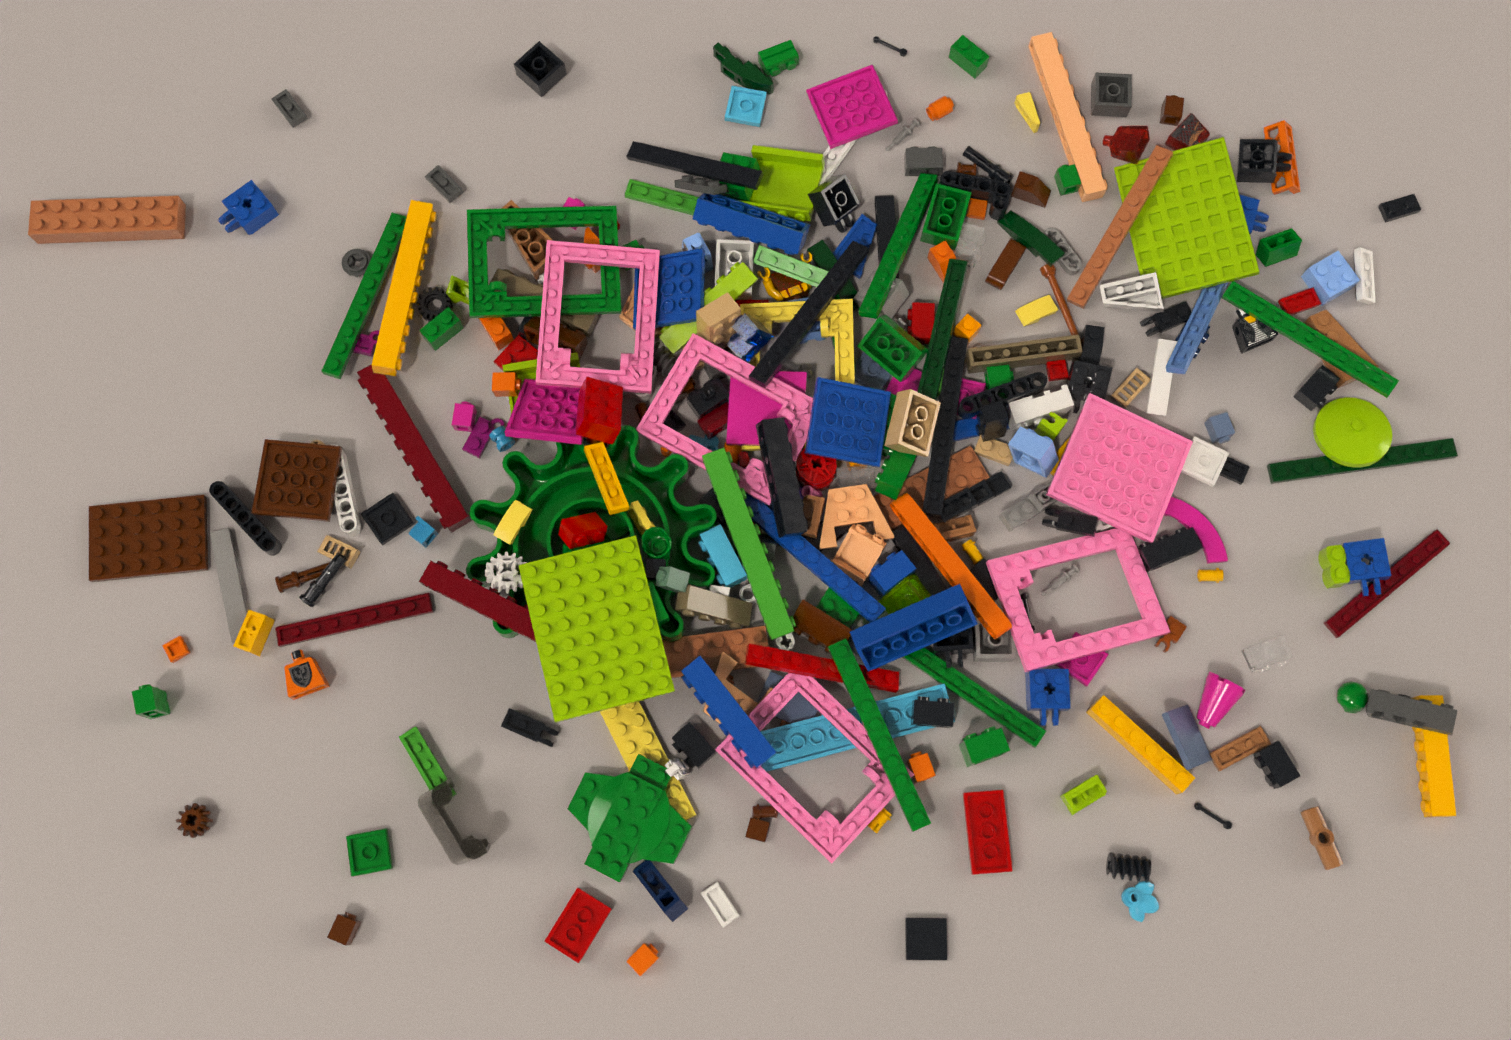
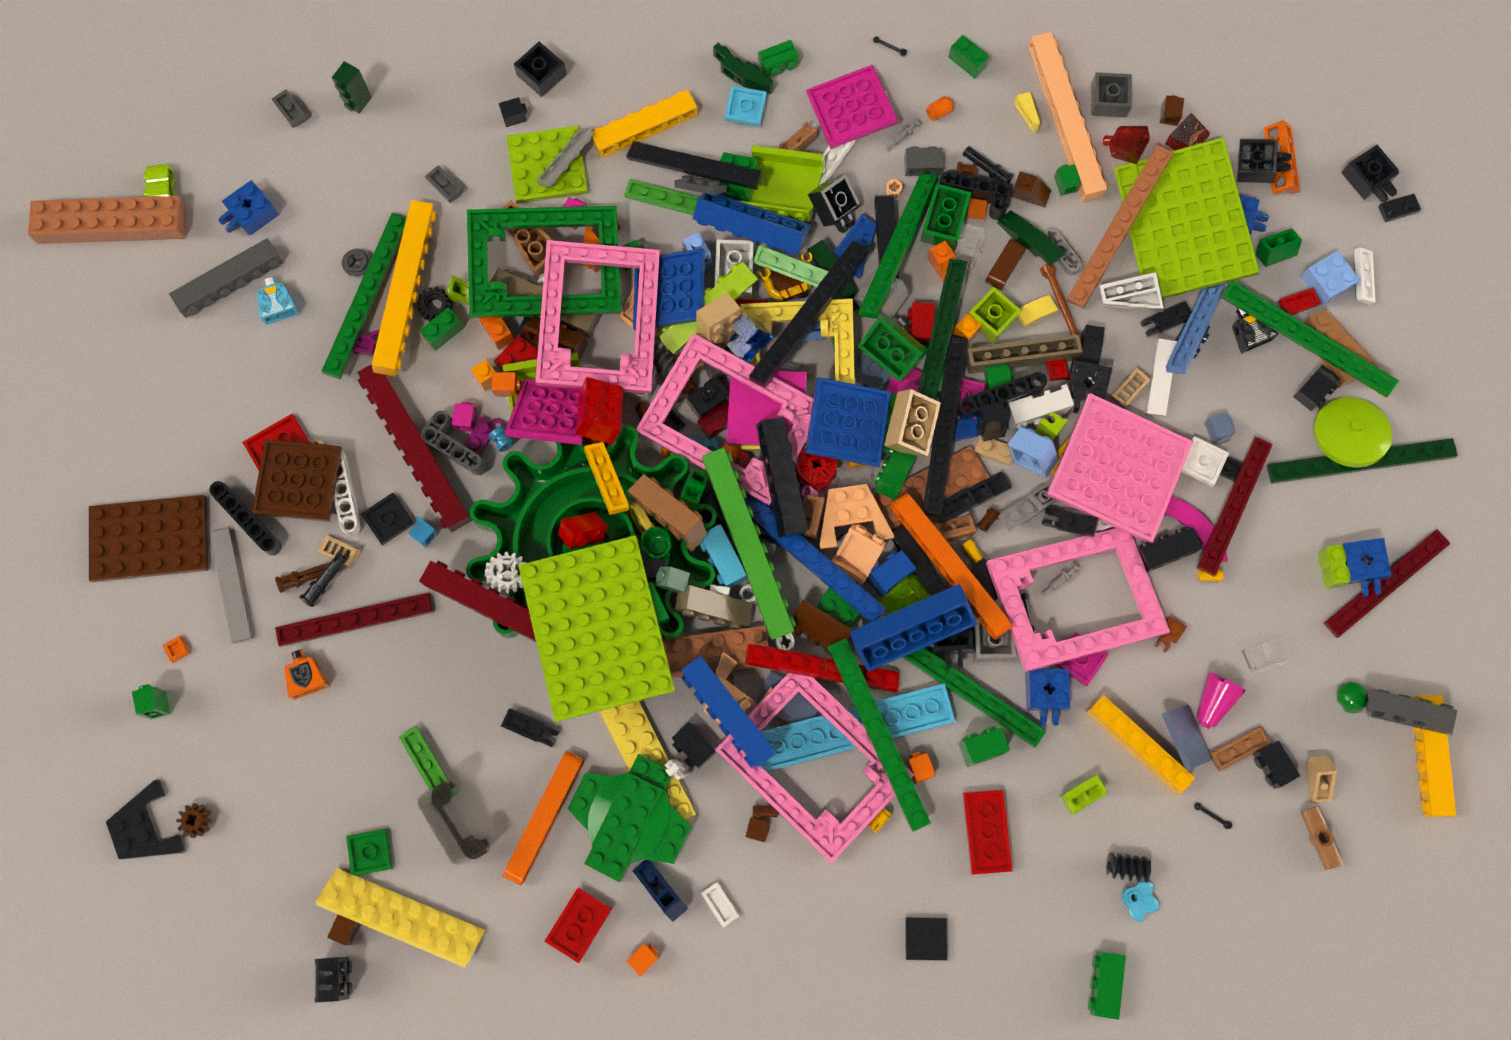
yellow hinge [233,610,275,657] -> none
light yellow slope [493,500,533,545] -> none
black brick [911,696,954,728] -> none
none -> black wing [106,779,185,860]
none -> lime brick [143,163,175,197]
none -> dark grey brick [169,238,283,318]
none -> red tile [242,414,310,471]
none -> medium azure torso [257,277,300,325]
none -> black hinge [315,956,352,1003]
none -> light yellow plate [316,868,485,968]
none -> dark green brick [331,61,372,114]
none -> dark grey beam [421,411,487,476]
none -> light orange brick [470,359,495,391]
none -> black brick [498,97,528,127]
none -> orange beam [503,750,585,886]
none -> lime plate [507,125,588,204]
none -> light grey plate [536,128,594,187]
none -> yellow brick [591,90,698,158]
none -> medium nougat wedge [628,474,707,552]
none -> green slope [679,464,709,509]
none -> medium nougat hinge [779,121,817,151]
none -> light nougat bush [885,179,902,198]
none -> lime brick [968,287,1022,344]
none -> reddish brown pin [977,507,1000,533]
none -> green brick [1088,951,1126,1020]
none -> dark red tile [1196,436,1273,577]
none -> tan slope [1306,755,1337,803]
none -> black hinge [1341,144,1399,202]

